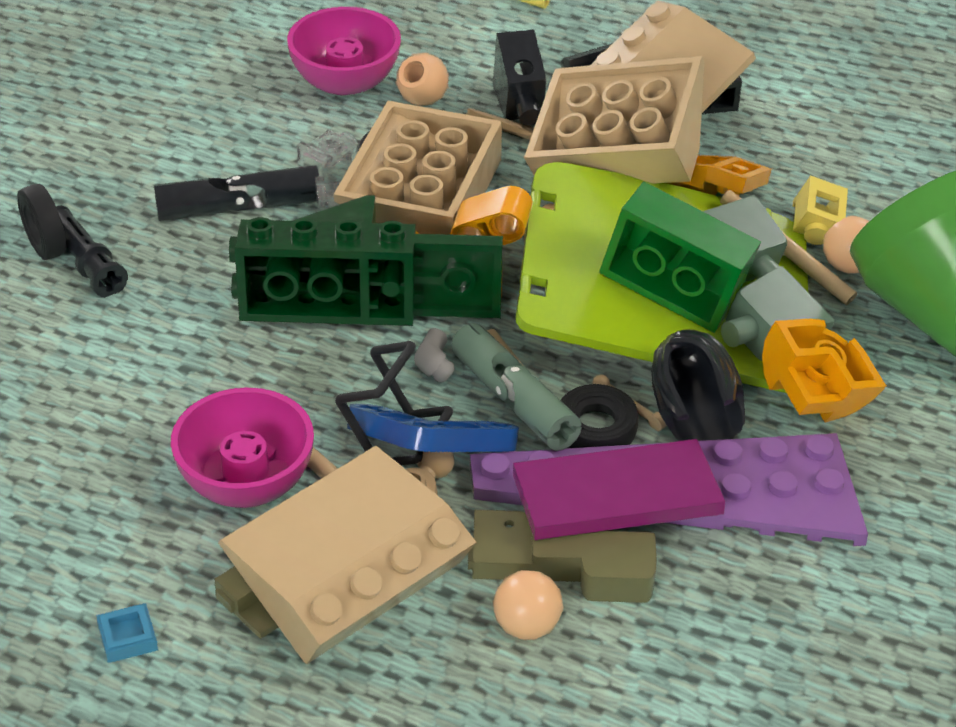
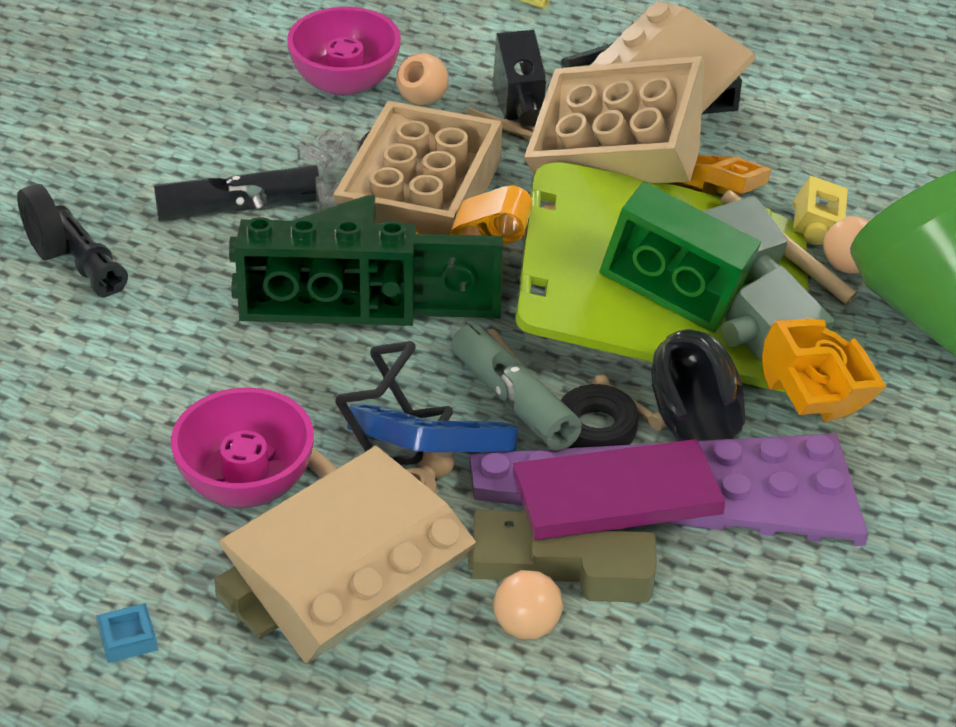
light grey arm [414,328,455,382] -> none

